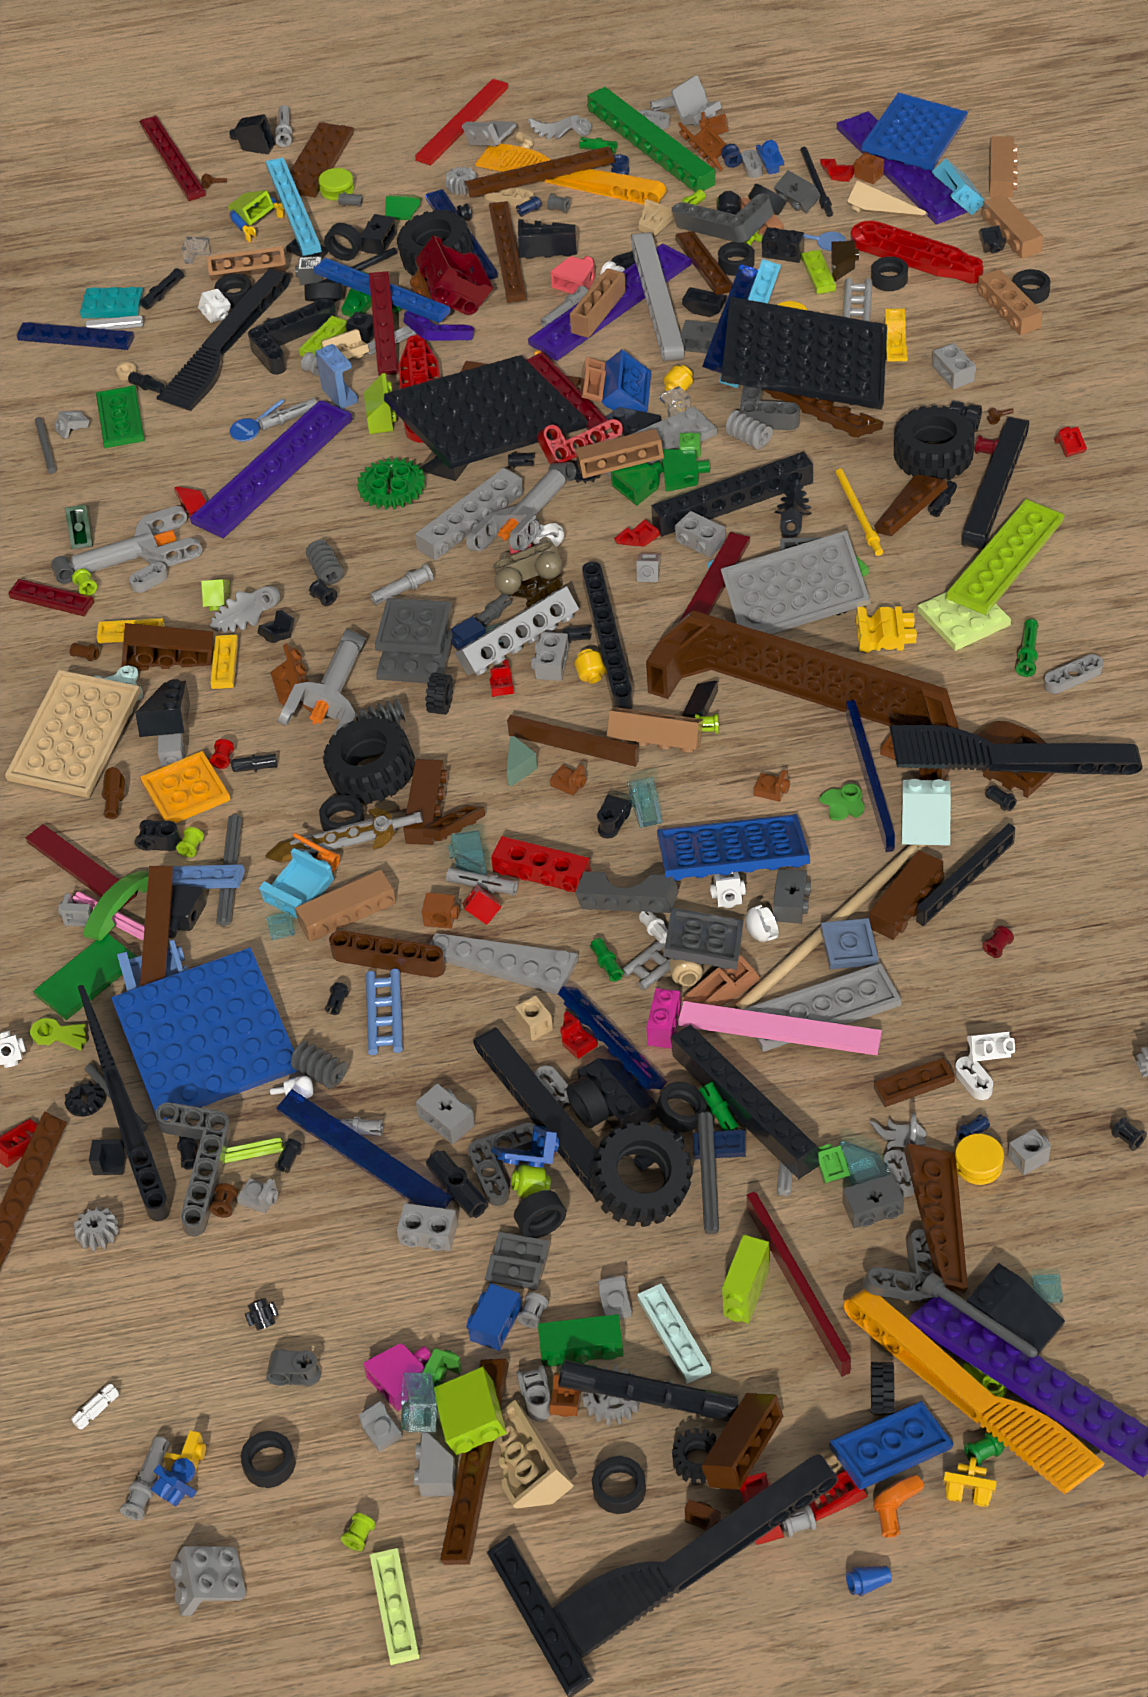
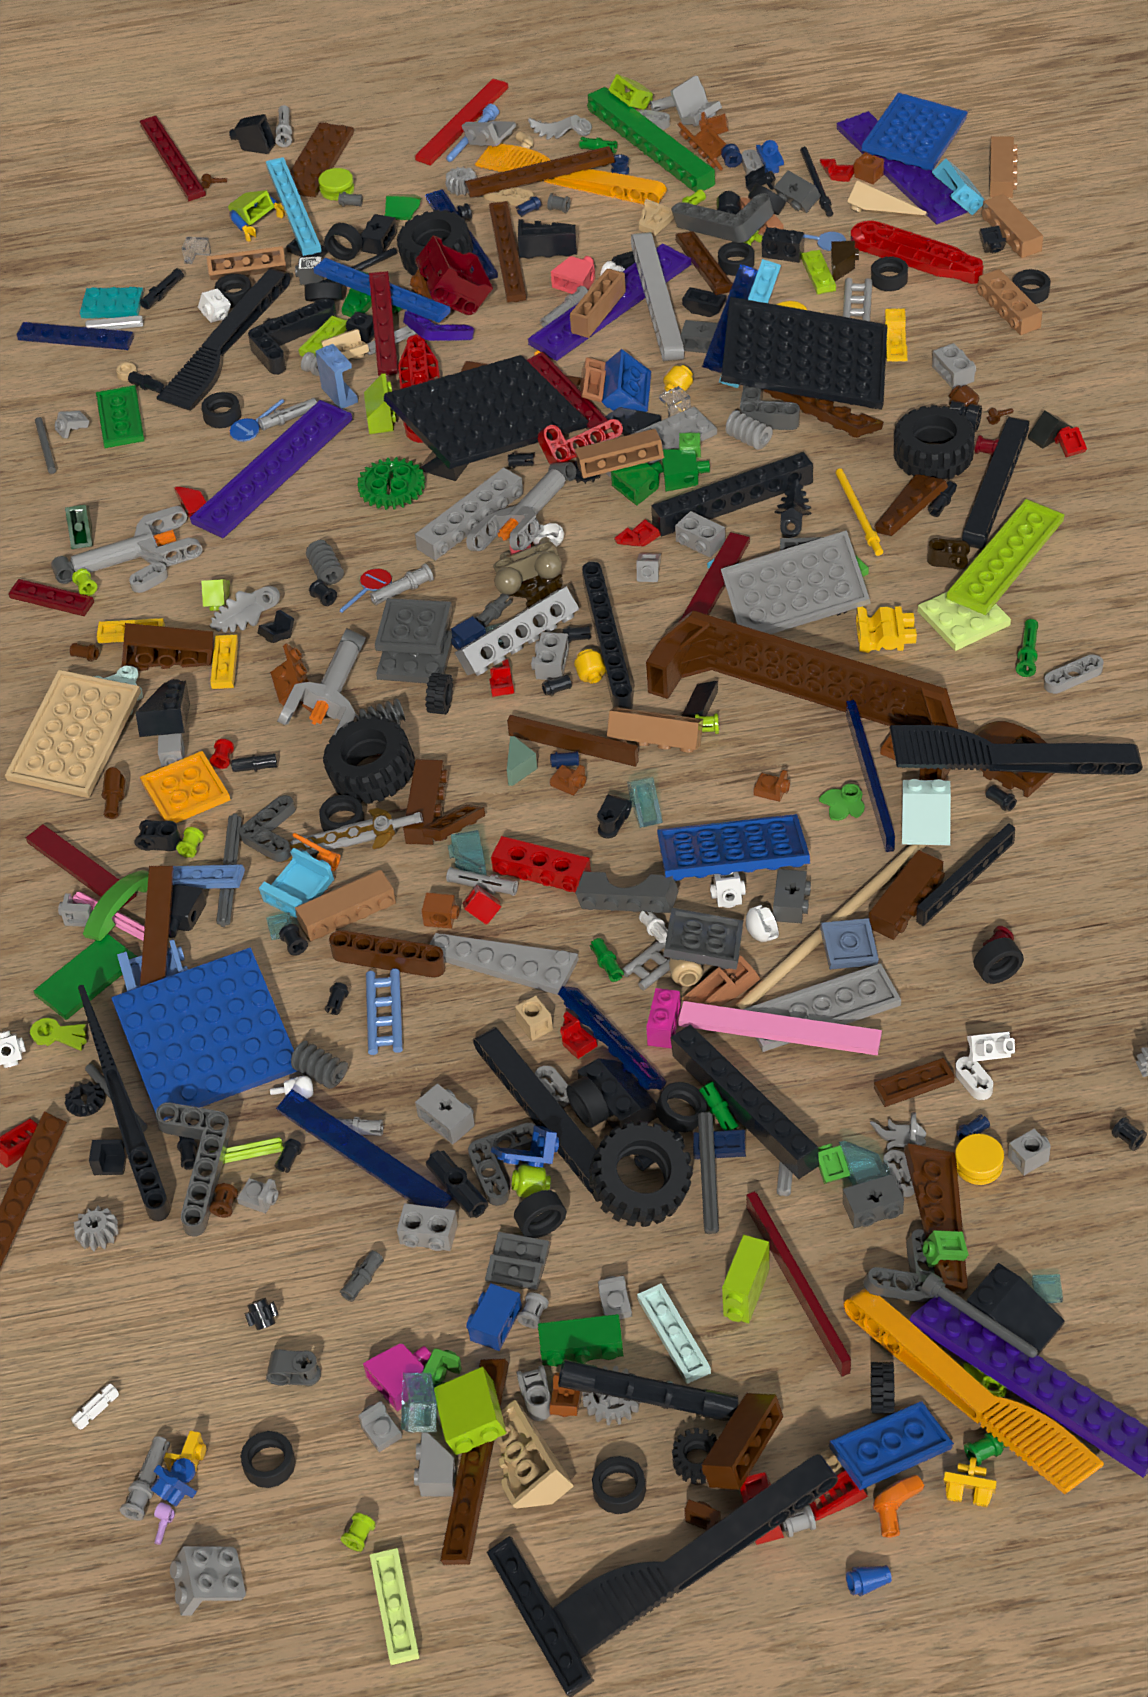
none -> lavender hand [154,1502,175,1545]
none -> black tyre [201,392,241,429]
none -> dark grey beam [239,795,296,862]
none -> black bush [279,924,308,956]
none -> red piece [340,569,392,613]
none -> dark grey pin [340,1251,384,1302]
none -> medium blue piece [446,104,499,162]
none -> black pin [542,675,572,697]
none -> dark blue pin [550,751,579,769]
none -> lime torso [608,74,653,110]
none -> black bracket [745,165,776,192]
none -> bright green bracket [923,1230,969,1267]
none -> dark brown piece [927,538,970,570]
none -> reddish brown head [949,385,980,406]
none -> black tyre [973,938,1024,984]
none -> pearl dark grey slope [1028,410,1073,449]

